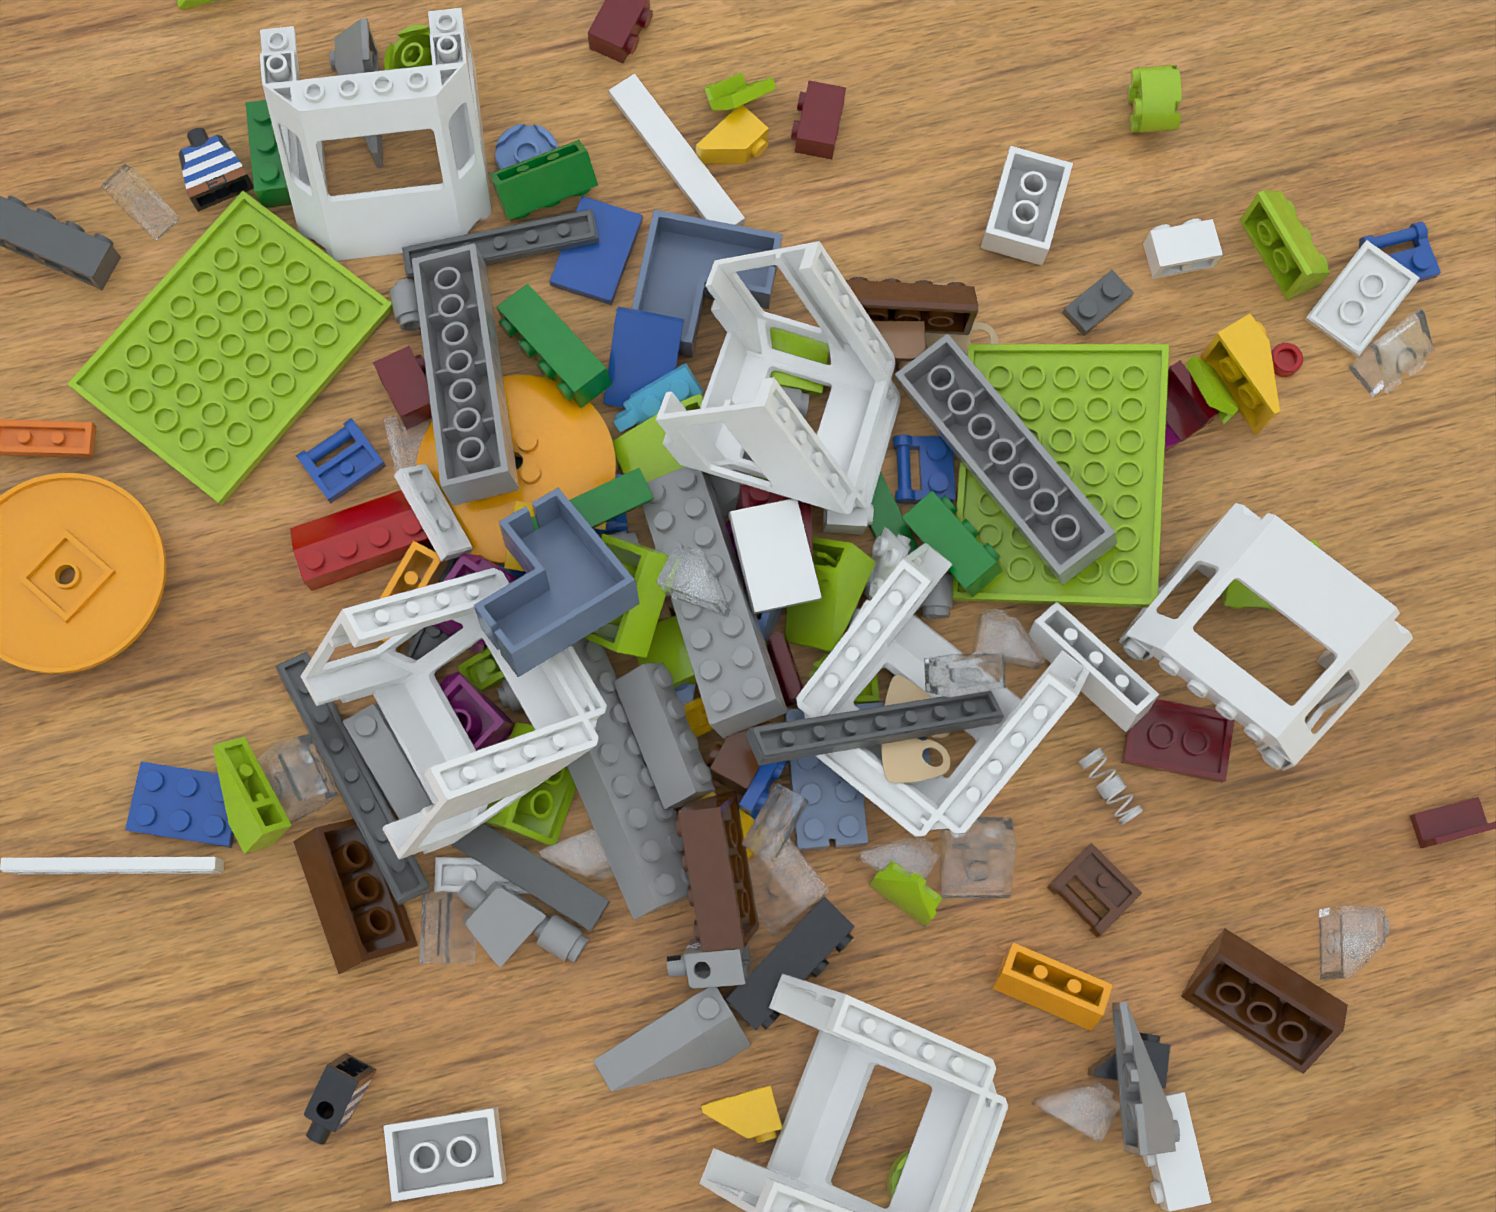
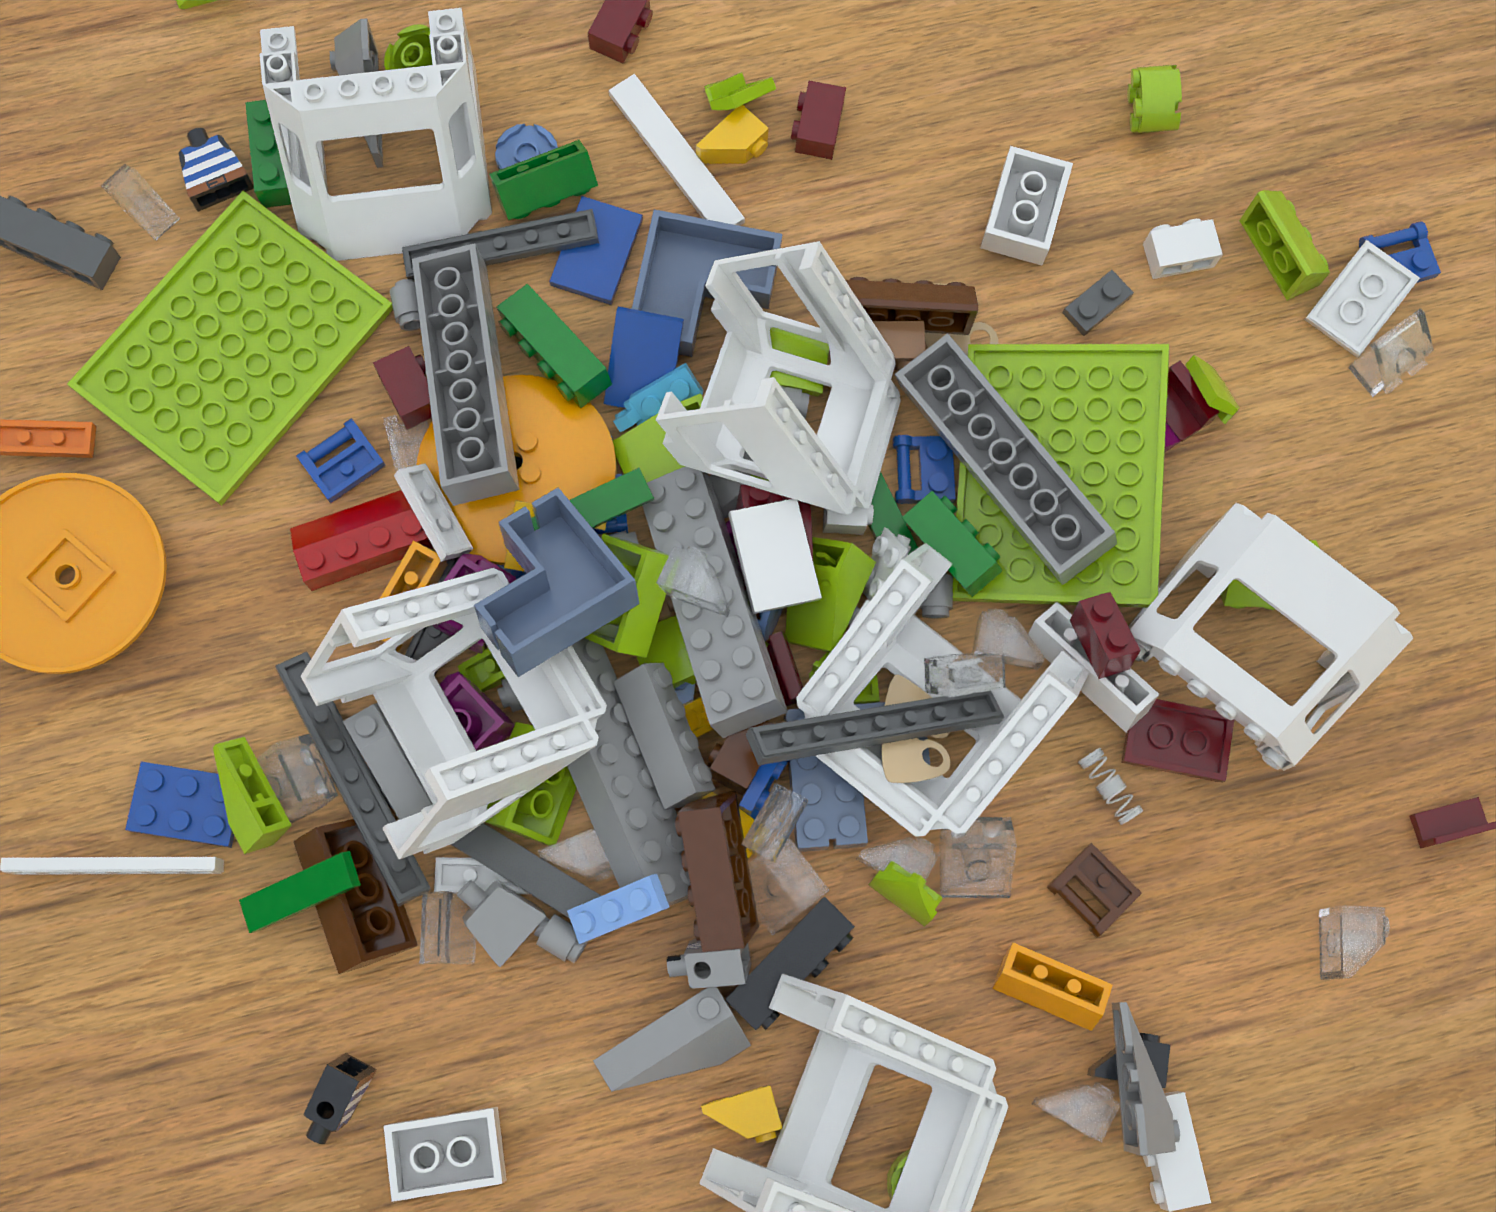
reddish brown slope [1181,928,1348,1074] -> none
yellow slope [1200,314,1280,435] -> none
red tile [1271,343,1303,377] -> none
none -> green tile [239,851,361,933]
none -> light blue plate [567,873,670,944]
none -> dark red brick [1070,592,1141,679]

